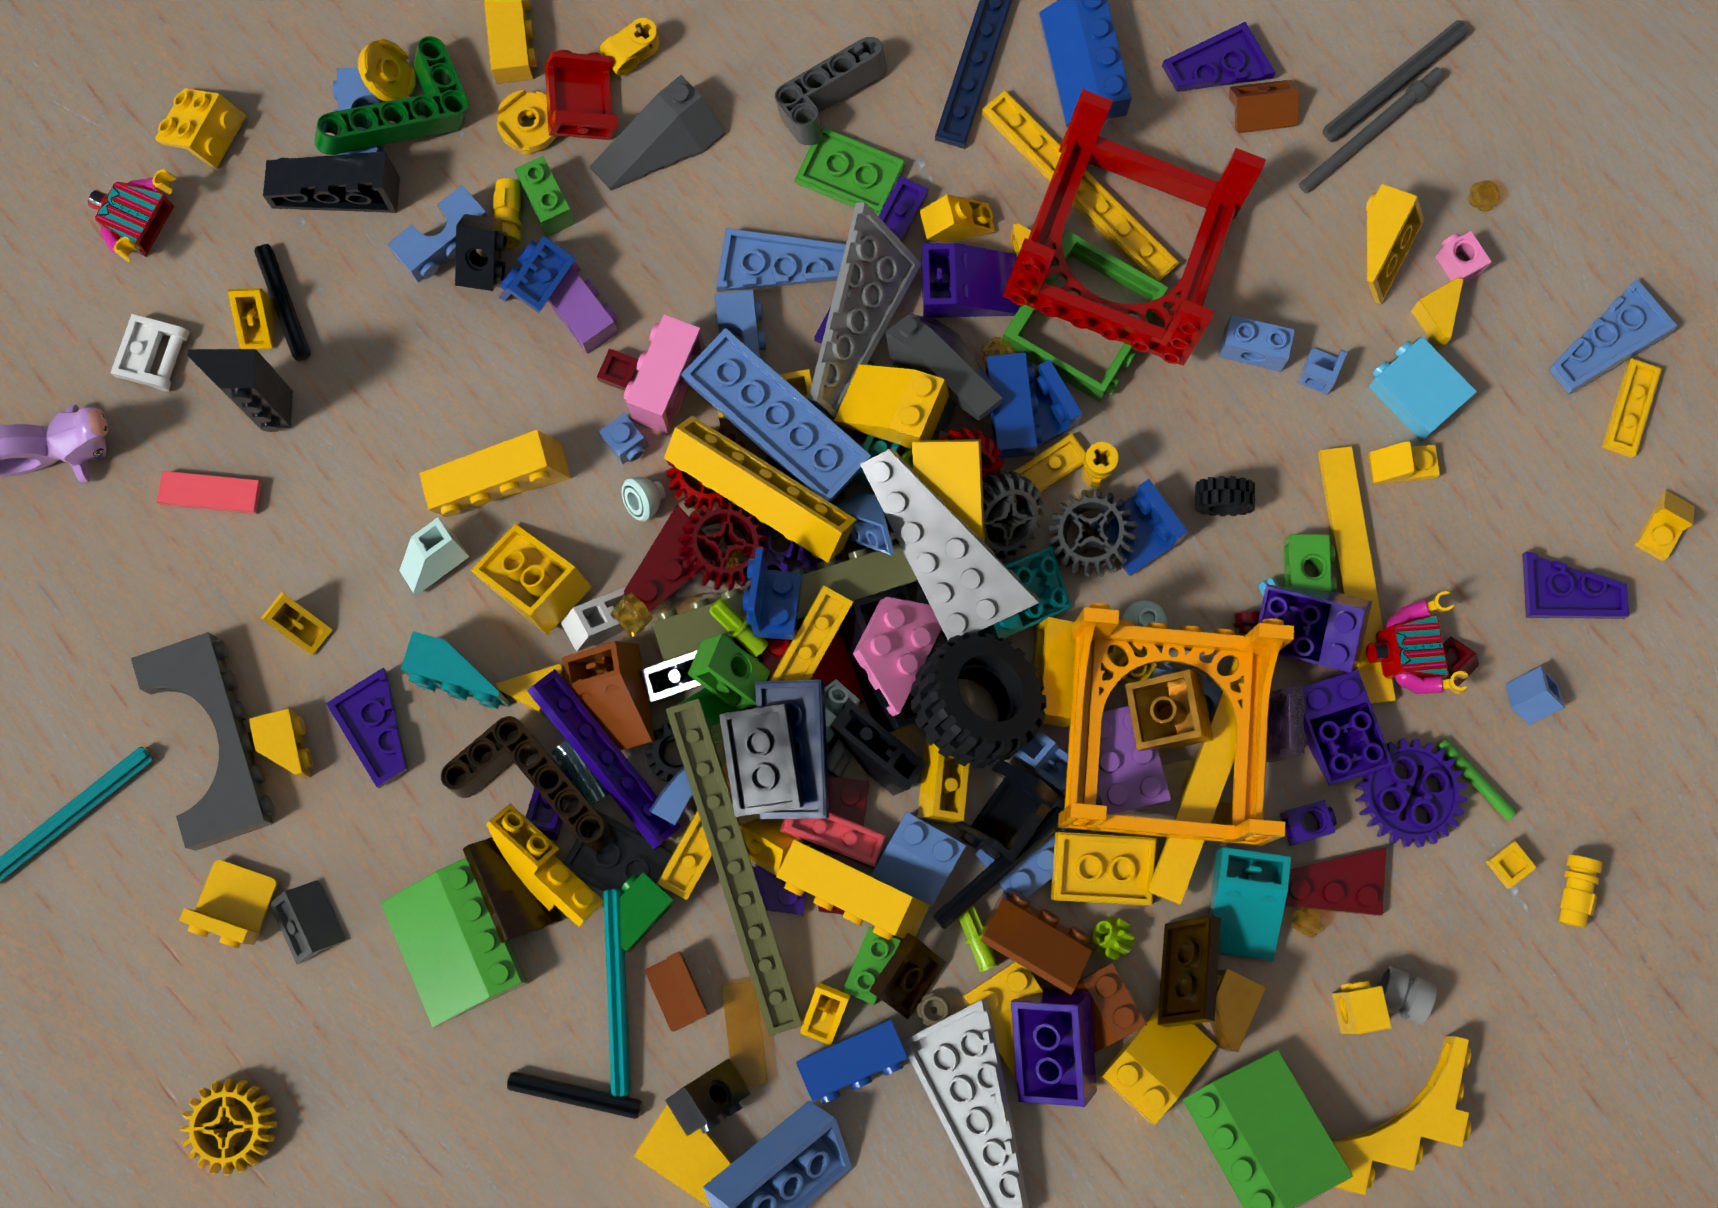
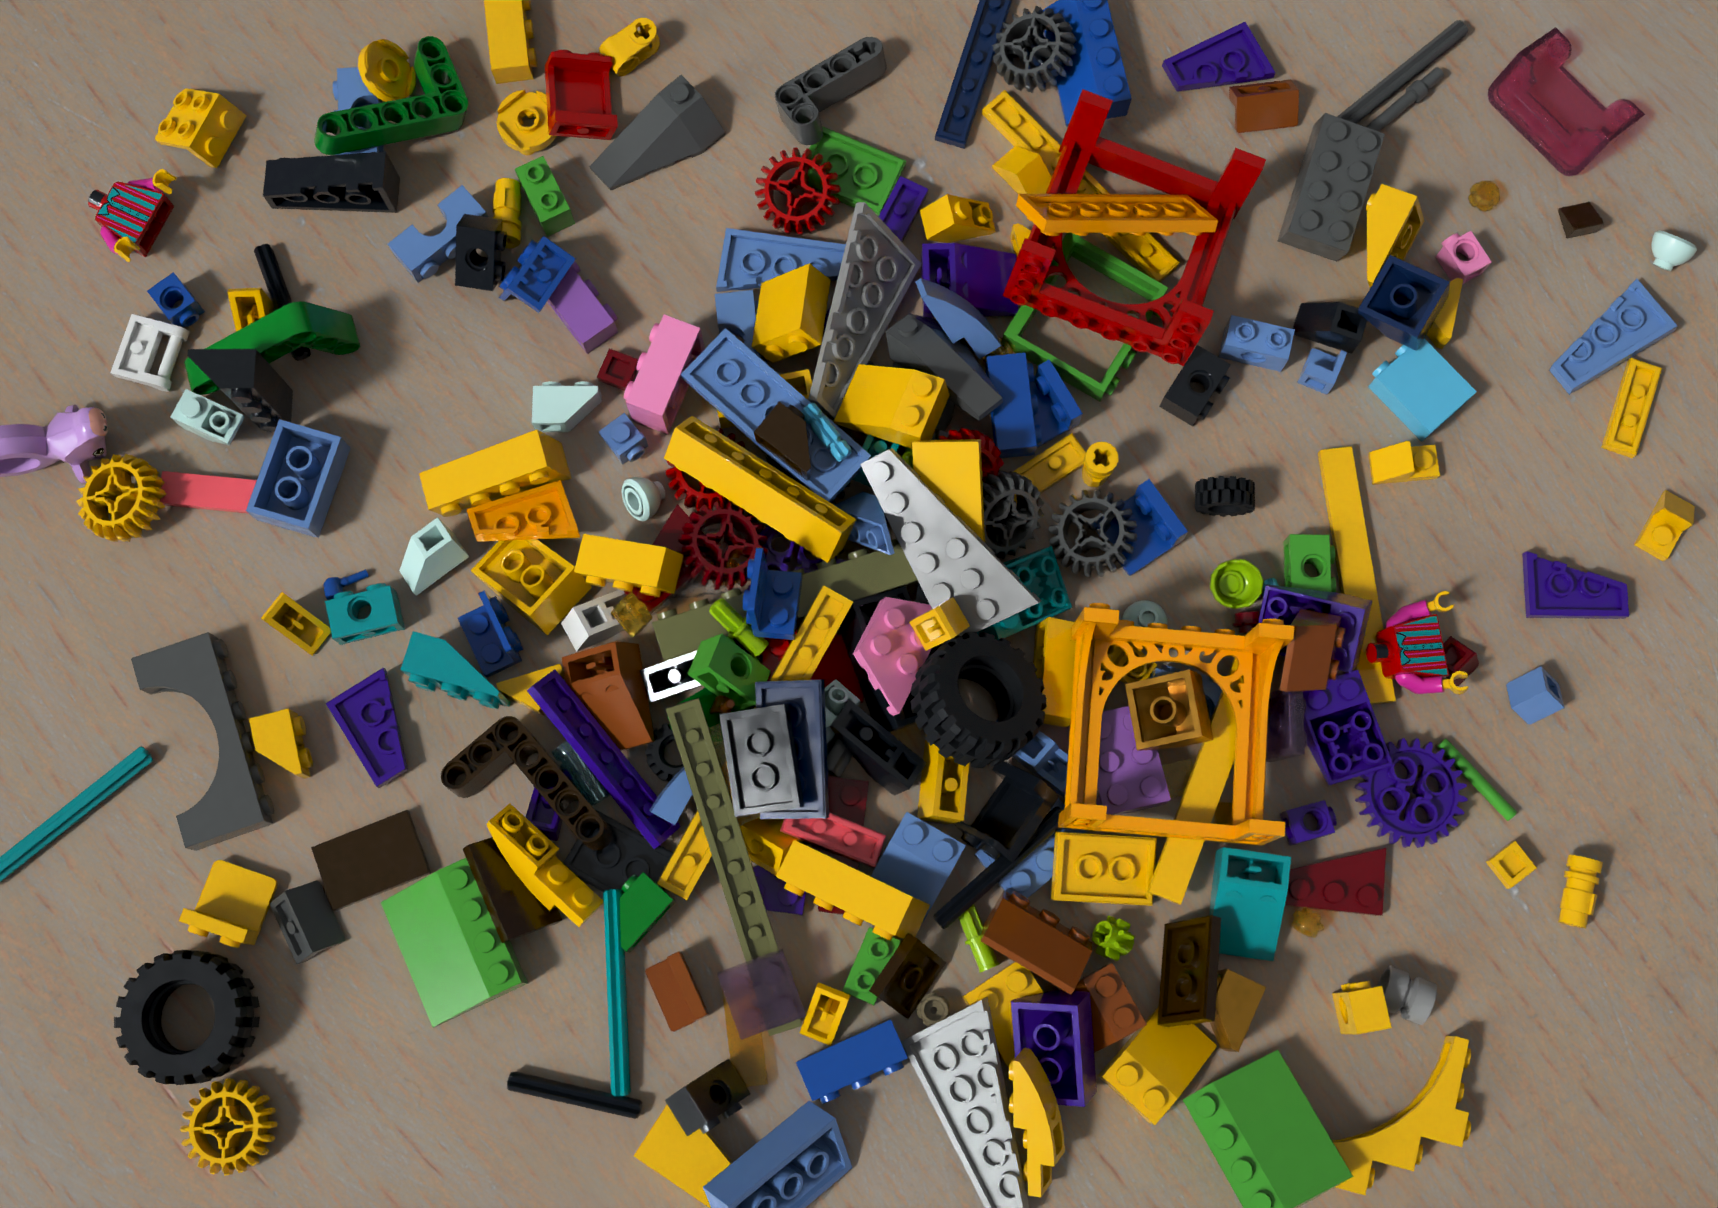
none -> yellow gear [76,454,167,542]
none -> black tyre [114,950,260,1085]
none -> blue brick [147,272,205,327]
none -> light aqua slope [170,389,245,445]
none -> green beam [184,301,361,395]
none -> medium blue brick [246,419,351,538]
none -> dark brown tile [311,810,431,911]
none -> blue hand [323,569,369,600]
none -> teal brick [325,583,405,645]
none -> blue bracket [458,590,524,678]
none -> light orange wing [466,480,580,542]
none -> light aqua slope [532,381,602,432]
none -> yellow brick [574,534,684,597]
none -> reddish brown hand [709,695,735,714]
none -> clear purple plate [718,949,806,1040]
none -> yellow brick [751,263,830,363]
none -> dark brown slope [754,401,812,481]
none -> red gear [755,147,841,235]
none -> medium azure axle [801,403,852,462]
none -> yellow slope [909,597,970,651]
none -> medium blue slope [915,278,1001,359]
none -> dark grey gear [992,6,1077,93]
none -> yellow slope [992,146,1052,194]
none -> yellow slope [1009,1048,1065,1198]
none -> light orange plate [1016,194,1218,236]
none -> black brick [1159,345,1230,426]
none -> lime hair [1209,559,1264,609]
none -> dark grey brick [1277,113,1385,262]
none -> dark orange slope [1280,609,1346,692]
none -> black slope [1292,302,1367,354]
none -> dark blue slope [1358,255,1450,351]
none -> clear pink windscreen [1488,27,1645,176]
none -> dark brown slope [1558,202,1604,239]
none -> light aqua brick [1651,230,1697,272]

